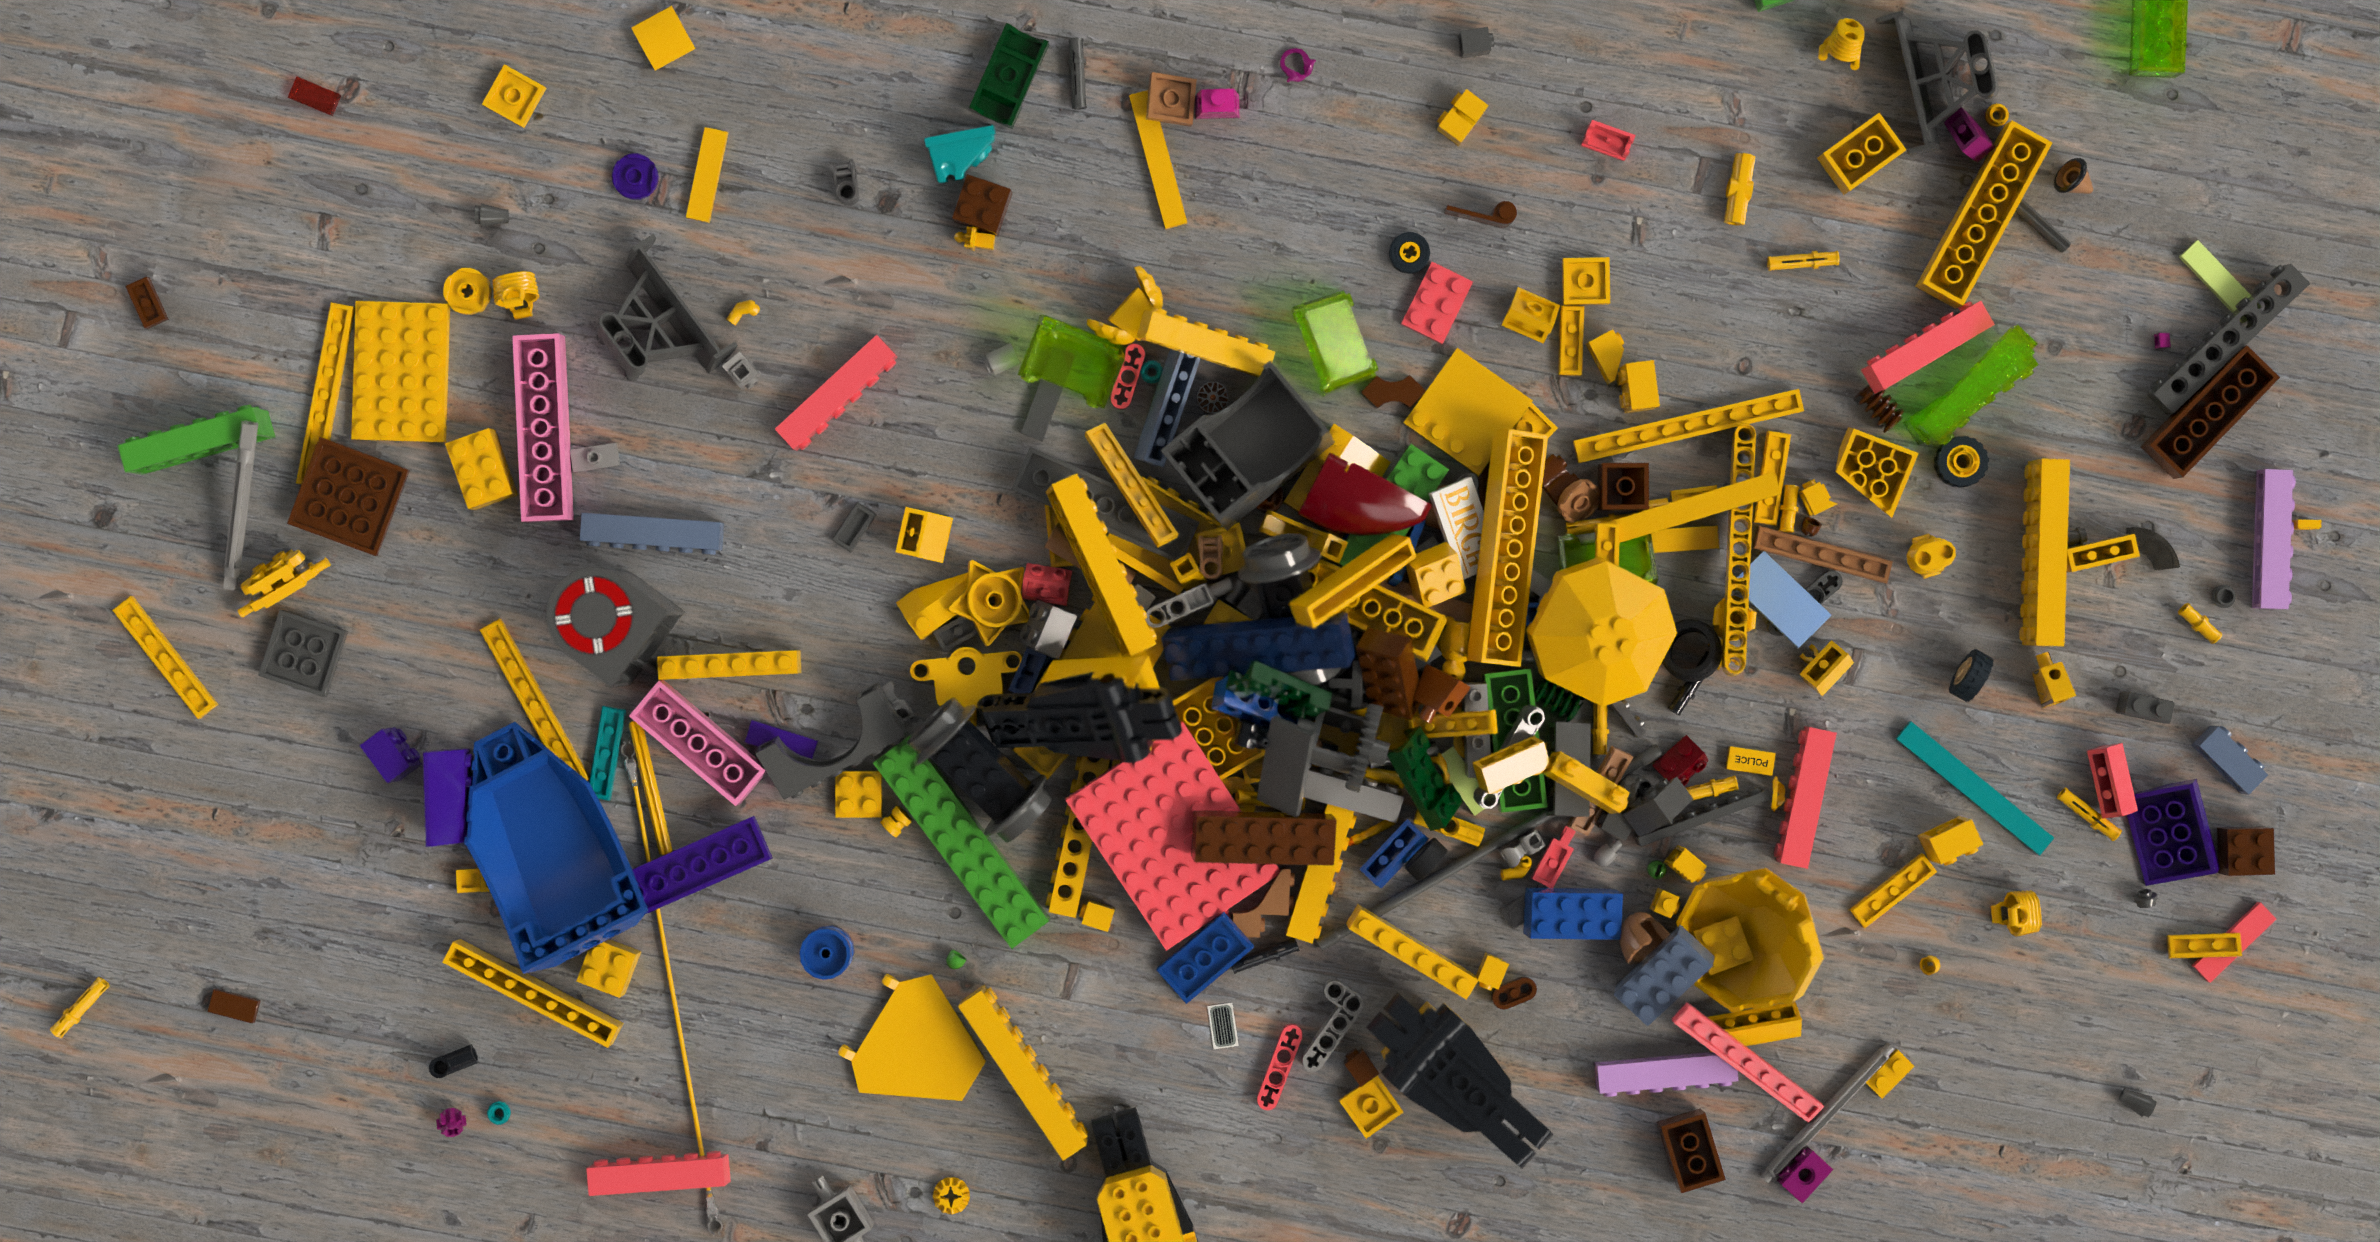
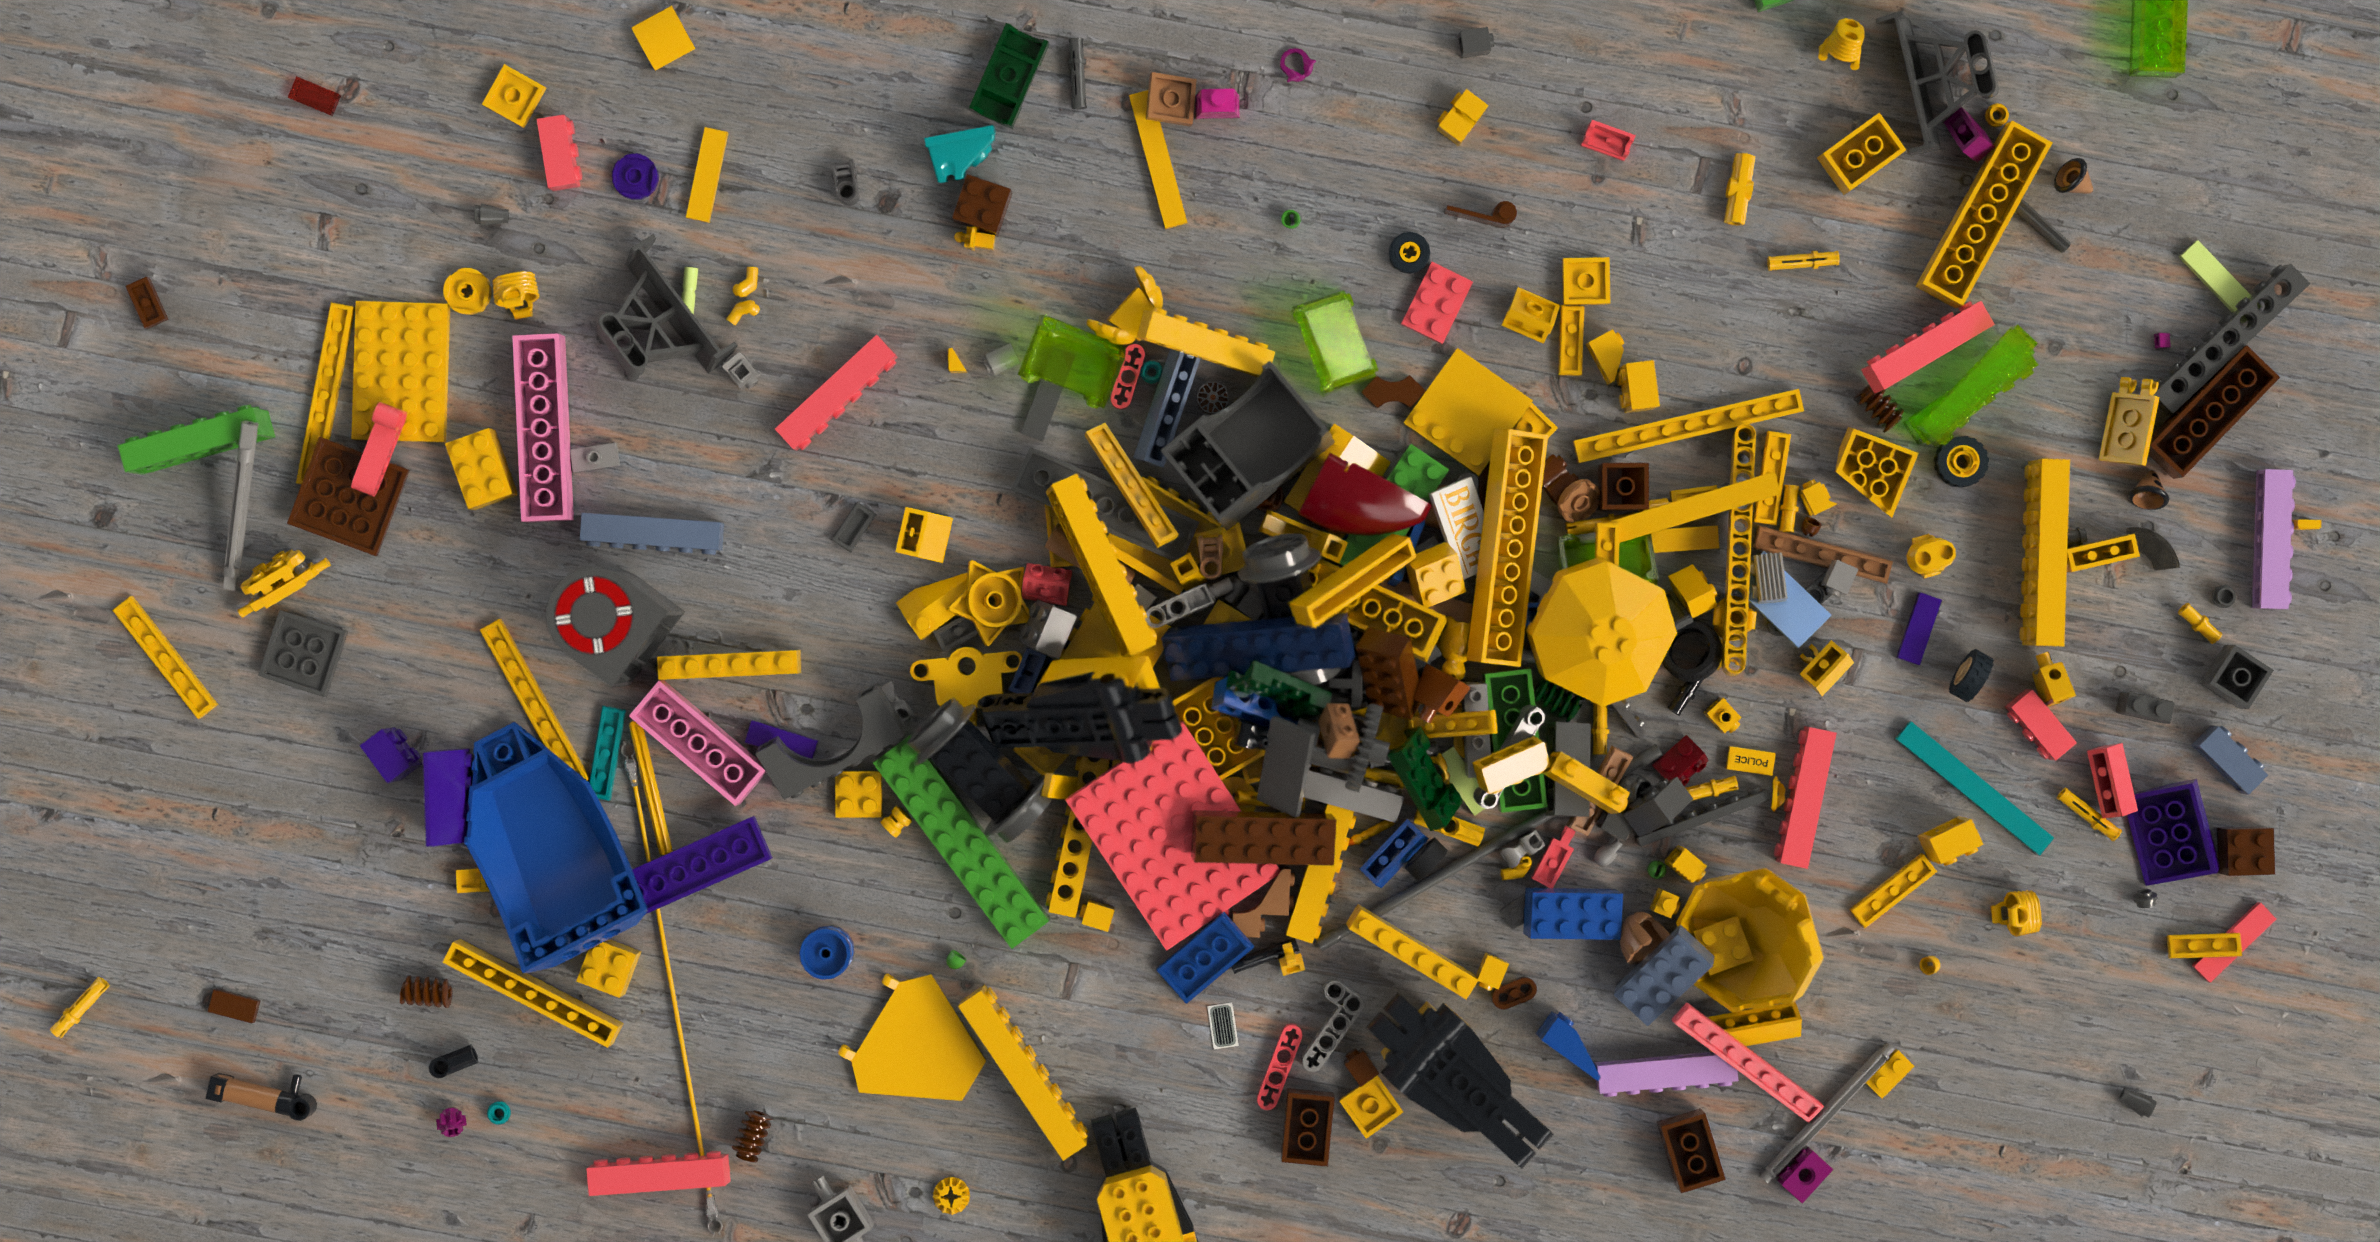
none -> piece [205,1073,317,1121]
none -> coral beam [351,402,407,496]
none -> reddish brown piece [400,975,453,1008]
none -> coral brick [537,115,582,191]
none -> yellowish green piece [681,267,698,315]
none -> yellow arm [732,267,758,297]
none -> reddish brown piece [732,1110,773,1163]
none -> yellow slope [948,348,968,373]
none -> yellow tile [1041,773,1078,799]
none -> yellow plate [1279,942,1305,976]
none -> bright green hinge [1281,210,1301,229]
none -> reddish brown brick [1281,1088,1335,1167]
none -> medium nougat brick [1318,703,1359,759]
none -> blue slope [1536,1011,1601,1081]
none -> dark grey tile [1665,590,1693,631]
none -> yellow brick [1668,564,1717,618]
none -> yellow brick [1703,697,1742,733]
none -> light grey brick [1750,552,1787,604]
none -> light grey brick [1821,560,1859,597]
none -> dark purple tile [1896,592,1942,665]
none -> coral brick [2005,689,2077,761]
none -> yellow tile [2098,377,2159,466]
none -> medium nougat hat [2128,470,2170,510]
none -> dark grey brick [2200,645,2274,709]

